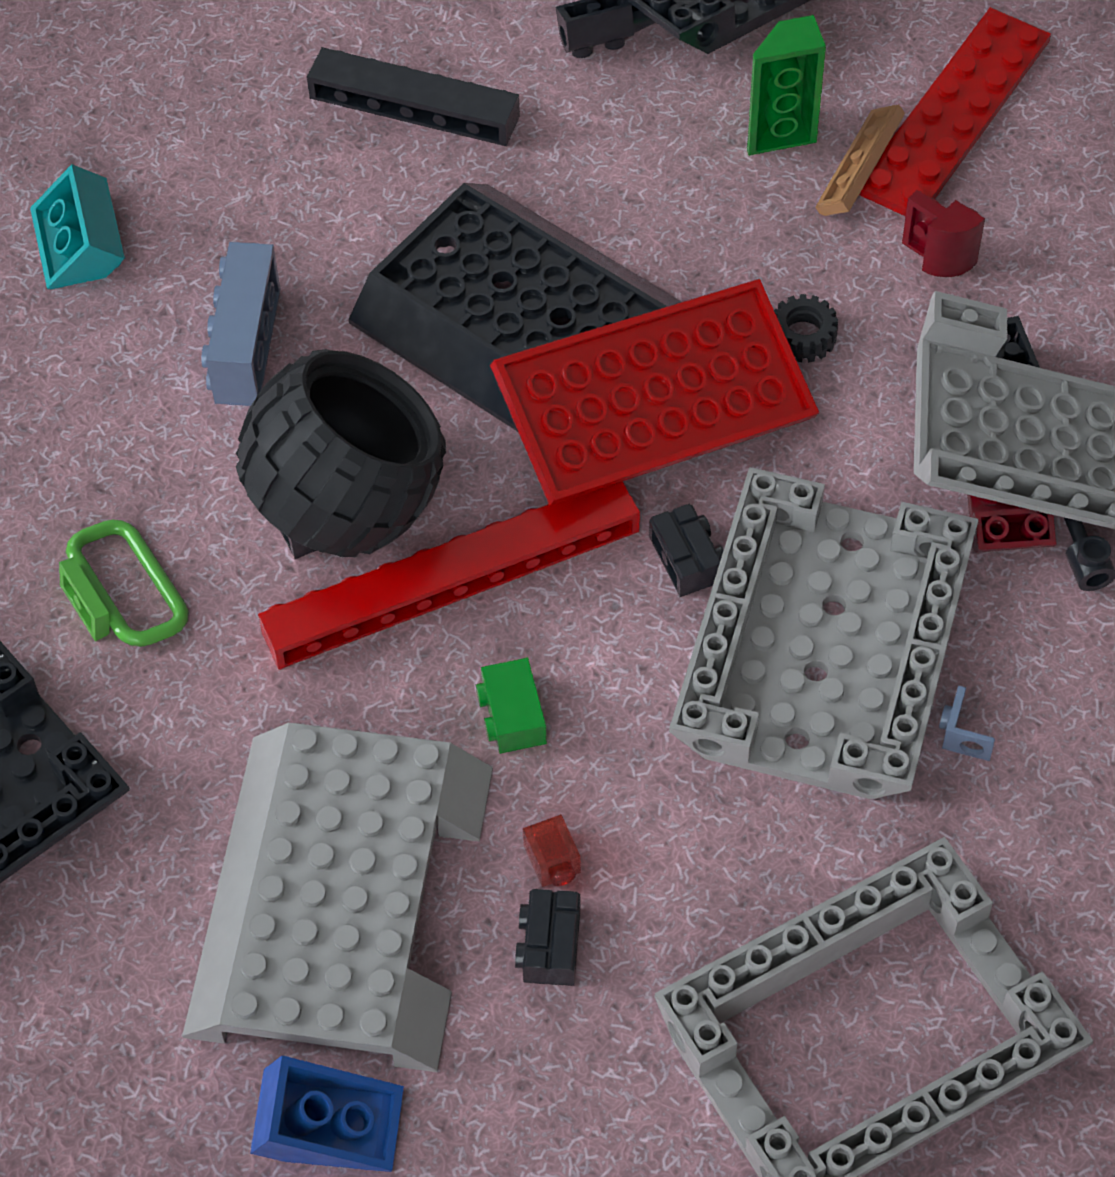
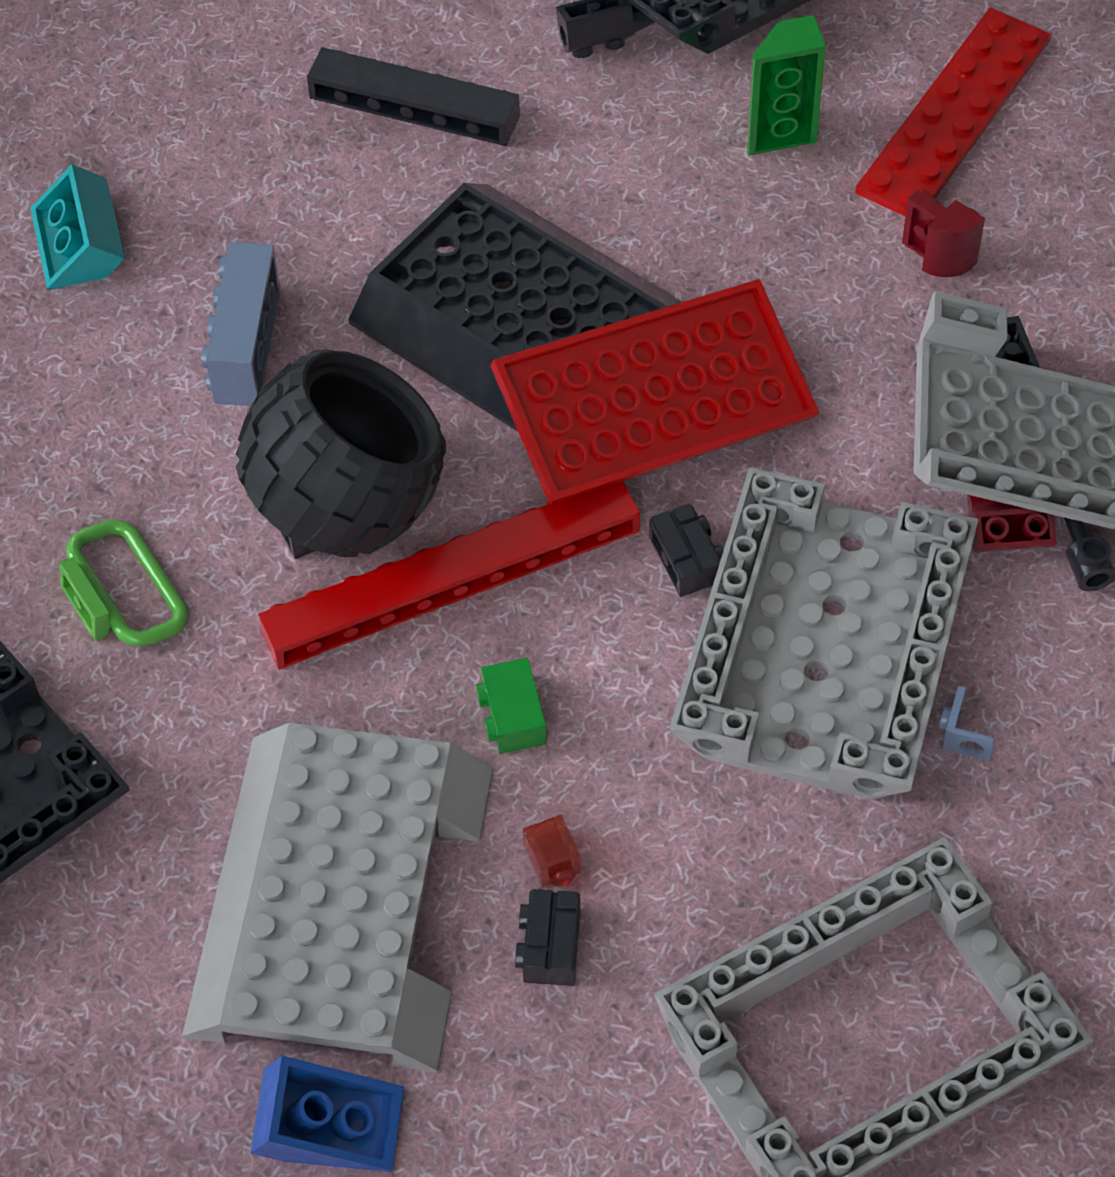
black tyre [774,294,838,363] -> none
medium nougat tile [815,104,905,216] -> none

